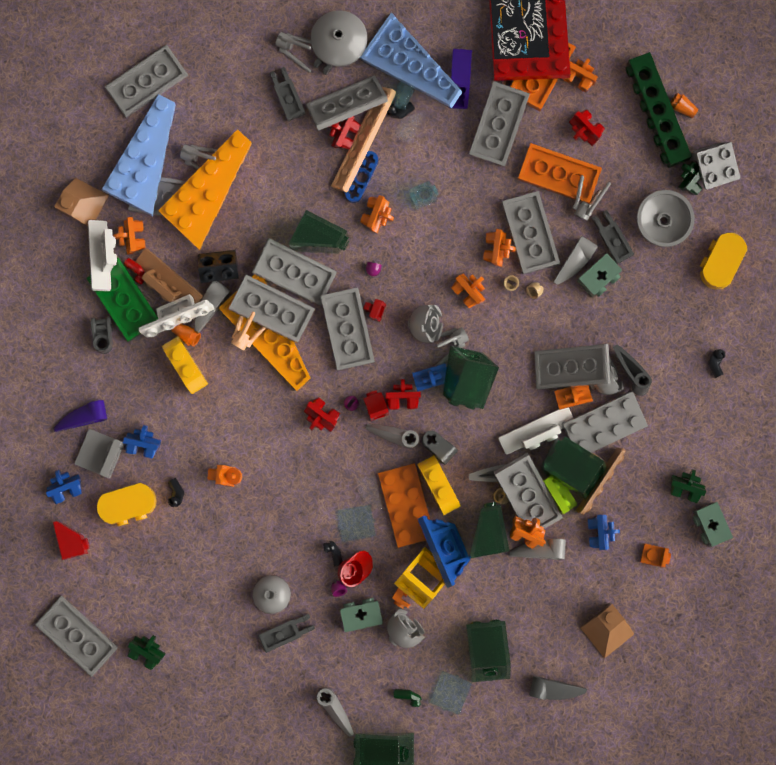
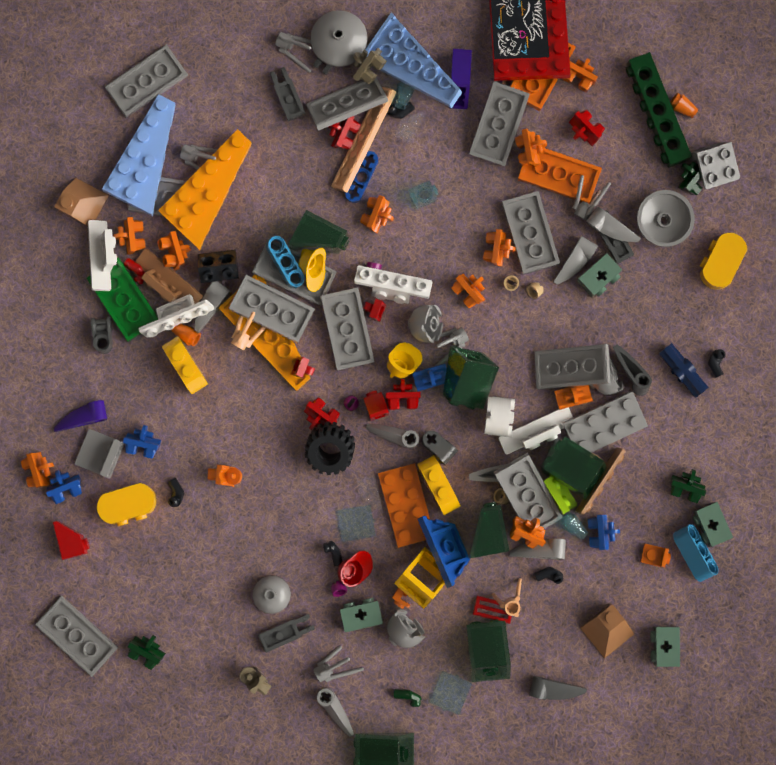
none -> orange hips [21,452,54,488]
none -> orange hips [157,231,191,270]
none -> dark tan hips [239,666,271,696]
none -> dark azure beam [266,236,305,288]
none -> tile [291,356,315,378]
none -> yellow piece [298,248,326,292]
none -> black tyre [305,422,355,475]
none -> light grey plant [313,646,364,682]
none -> dark tan hips [353,48,387,84]
none -> white bracket [354,265,432,304]
none -> yellow piece [387,342,423,378]
none -> red tile [472,596,512,624]
none -> white brick [484,397,515,437]
none -> light nougat plant [492,578,522,617]
none -> orange hips [515,128,547,166]
none -> black arm [534,567,563,584]
none -> clear light blue cone [560,512,589,540]
none -> light grey piece [586,206,641,242]
none -> sand green brick [650,627,680,667]
none -> dark blue piece [659,343,709,398]
none -> dark azure beam [673,524,718,582]

